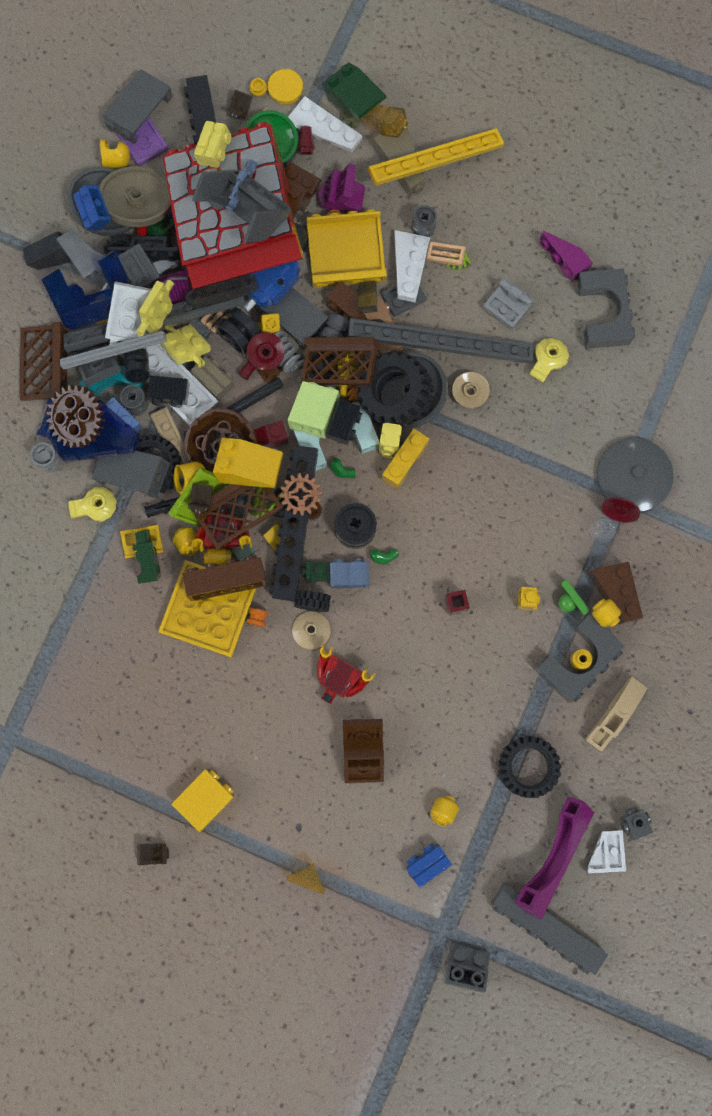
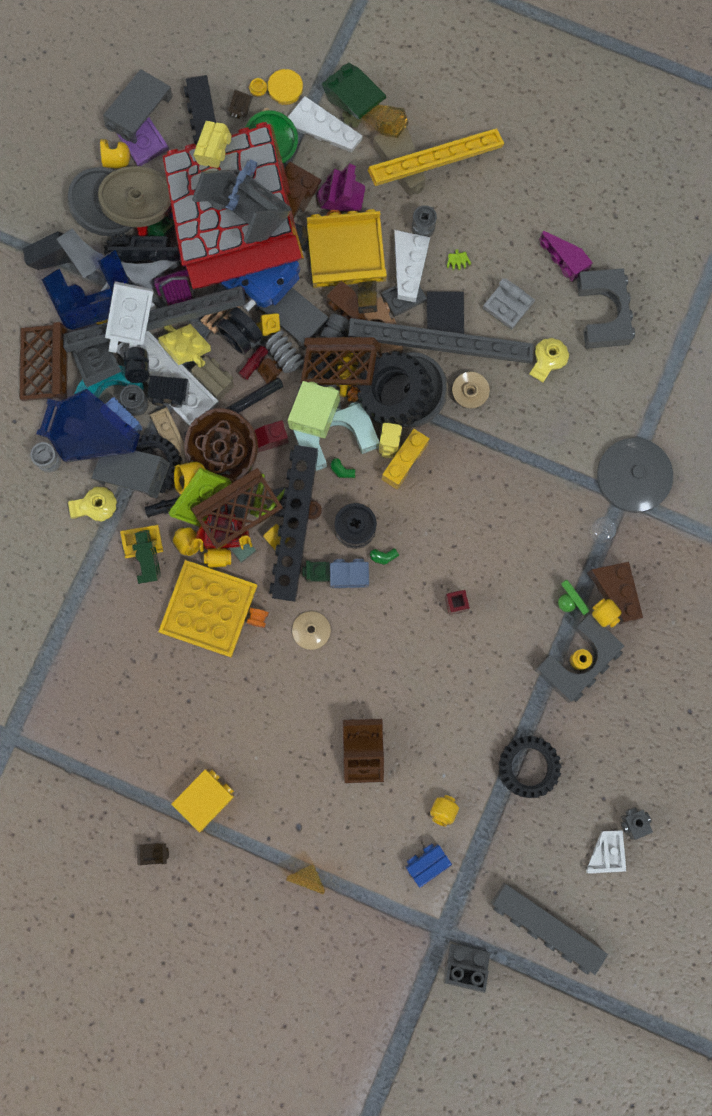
reddish brown gear [46,385,106,448] -> none
light grey axle [60,331,166,369] -> none
blue brick [73,185,111,231] -> none
dark grey plate [116,243,160,287] -> none
light yellow plate [136,280,174,336] -> none
reddish brown brick [182,556,267,602] -> none
clear smoke beam [185,274,259,308] -> none
dark brown bracket [188,482,214,514] -> none
yellow slope [213,438,283,488] -> none
dark red dish [247,332,285,371] -> none
nougat gear [280,473,322,516] -> none
black tyre [294,590,331,612] -> none
dark red cone [297,126,315,155] -> none
torso [317,643,376,704] -> none
black brick [326,399,363,445] -> none
light nougat tile [426,241,466,266] -> none
magenta arch [515,796,594,920] -> none
yellow brick [518,587,540,610] -> none
tan slope [585,676,647,752] -> none
dark red dish [602,498,640,523] -> none
none -> black tile [427,292,464,334]

